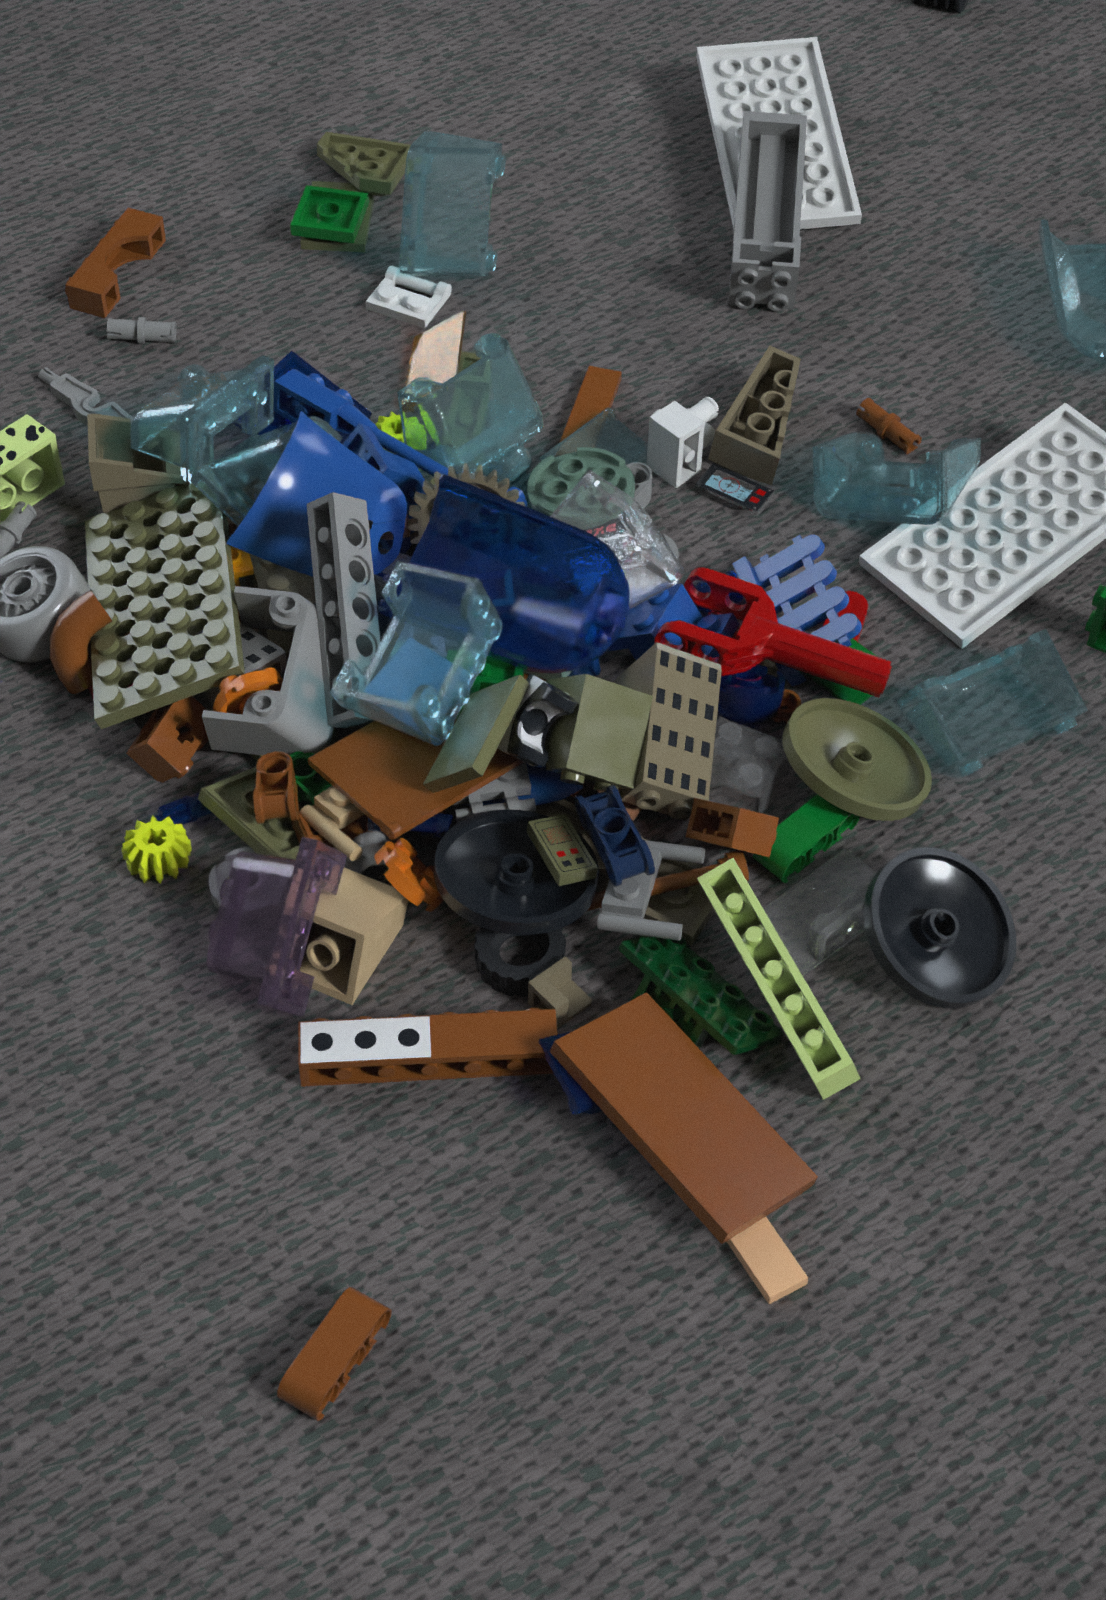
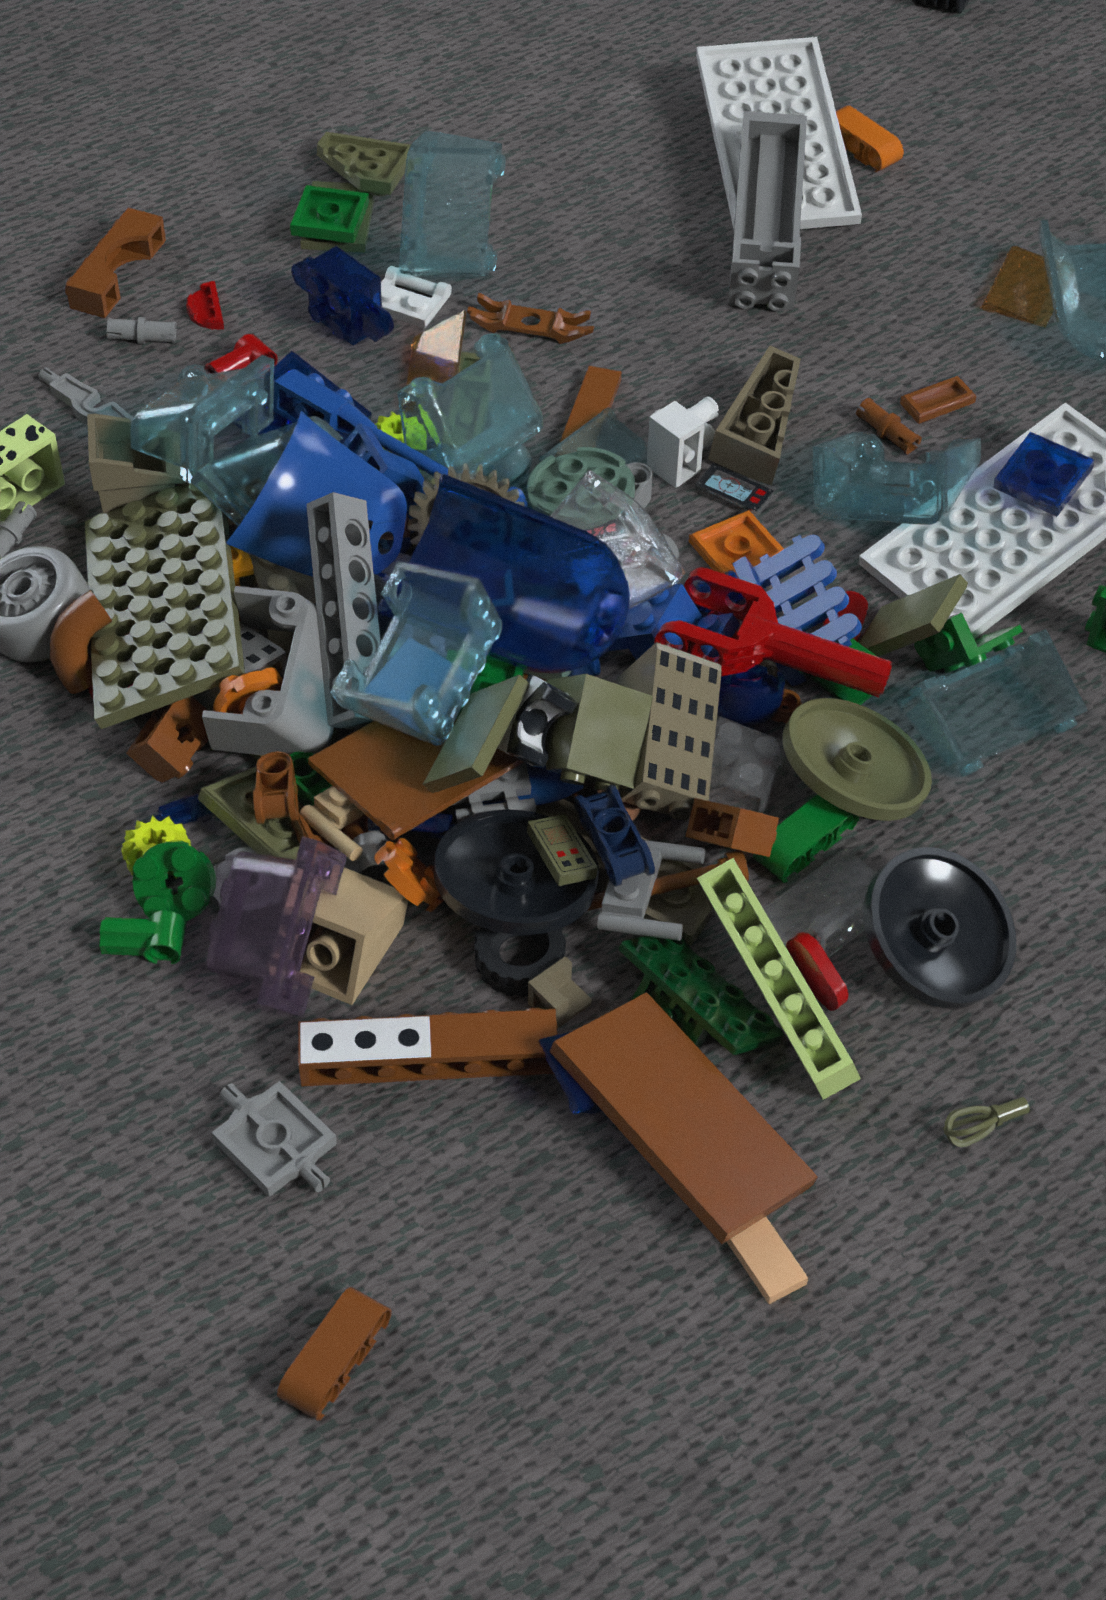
none -> green piece [99,911,186,964]
none -> green plate [132,840,216,921]
none -> red tile [186,280,224,330]
none -> red piece [205,334,278,390]
none -> light grey plate [211,1081,337,1197]
none -> clear blue brick [291,246,394,345]
none -> dark orange piece [467,293,594,344]
none -> orange tile [688,510,784,579]
none -> red tile [786,932,848,1011]
none -> orange beam [836,106,904,172]
none -> olive tile [859,574,968,657]
none -> dark orange tile [900,376,977,424]
none -> green bracket [914,613,1023,673]
none -> olive piece [943,1097,1030,1147]
none -> clear orange piece [981,246,1073,328]
none -> clear blue plate [993,432,1094,517]

